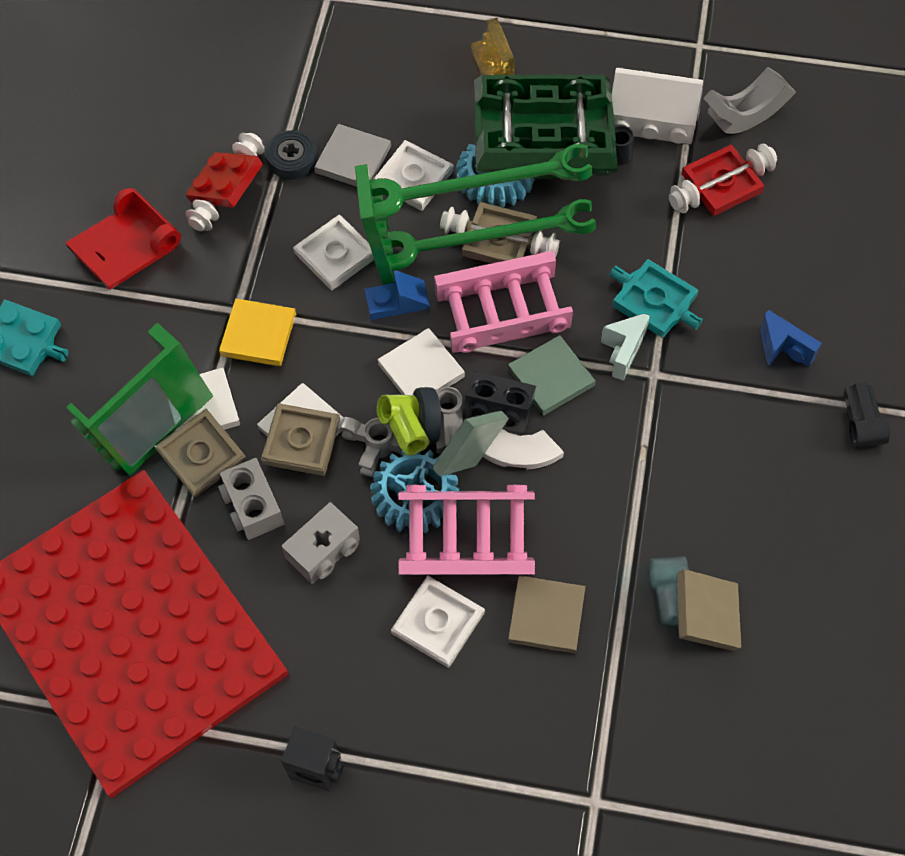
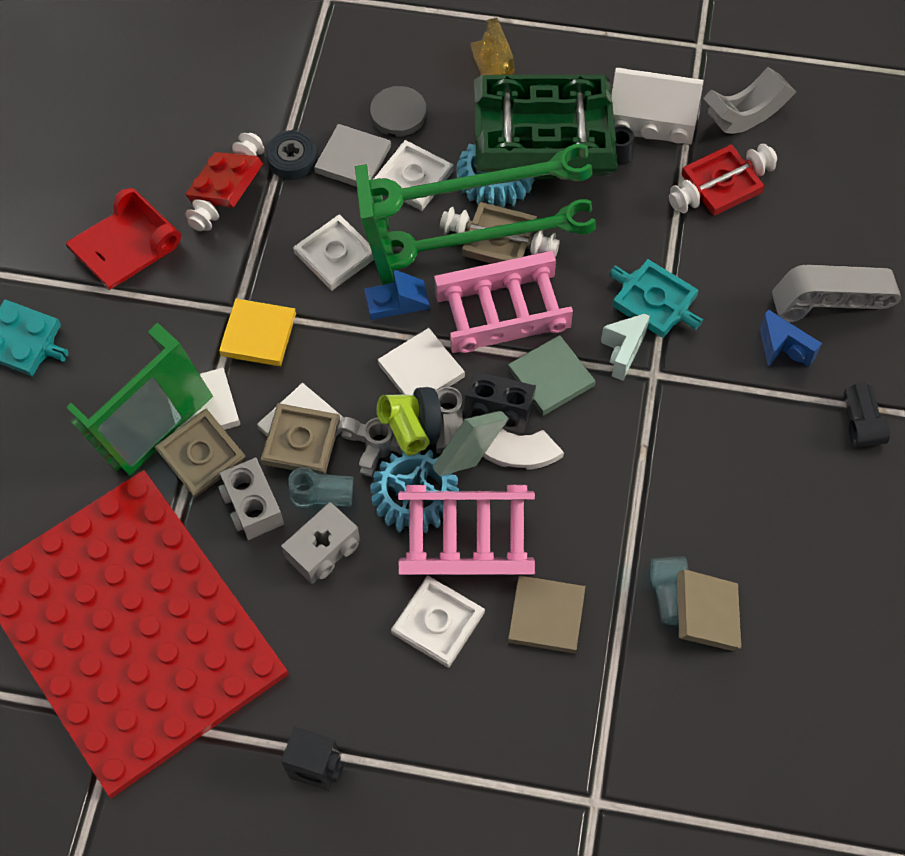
none -> clear light blue piece [288,467,354,508]
none -> dark grey tile [370,86,427,137]
none -> light grey beam [771,265,901,323]

